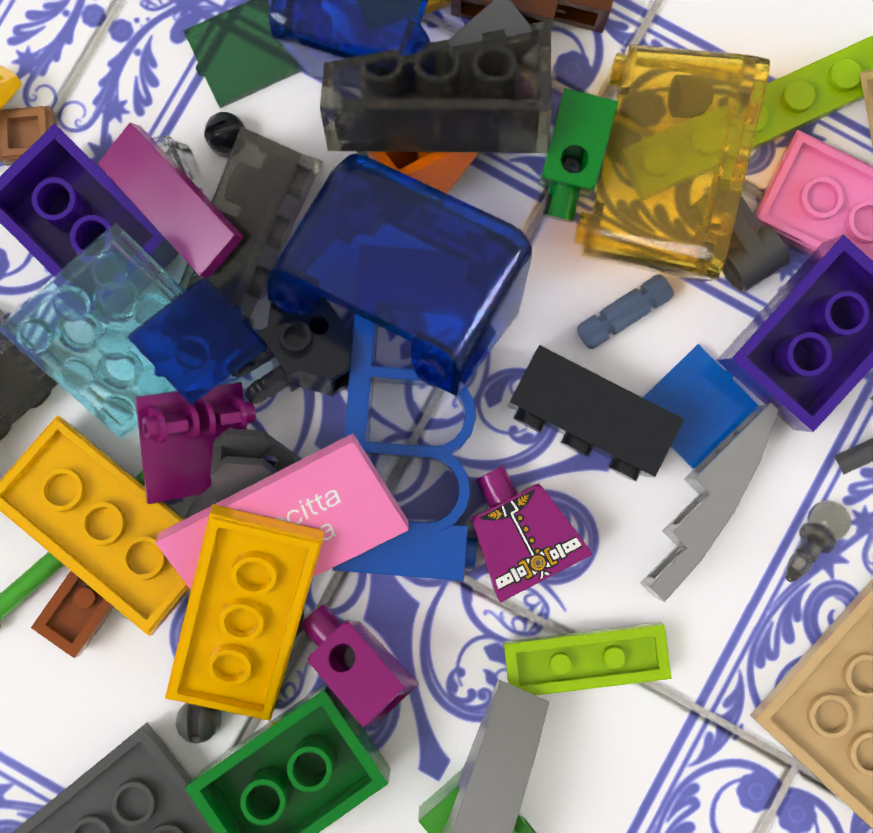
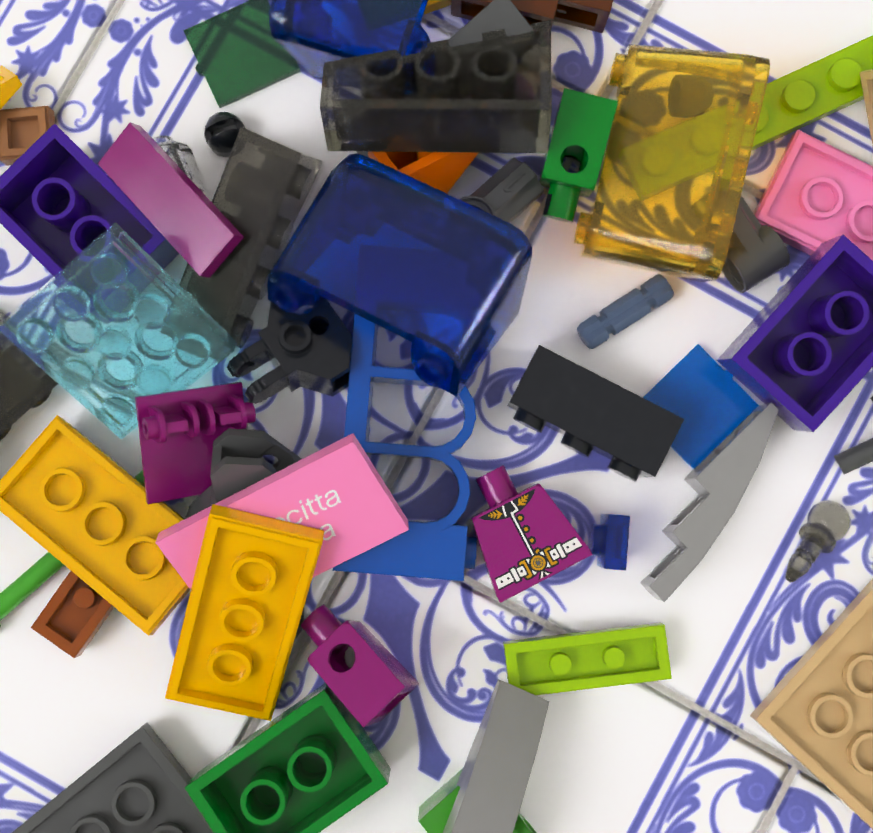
clear blue piece [128,275,267,405] -> none
dark grey hinge [175,703,221,744] -> none
none -> dark grey piece [446,157,544,256]
none -> clear blue plate [589,513,630,571]

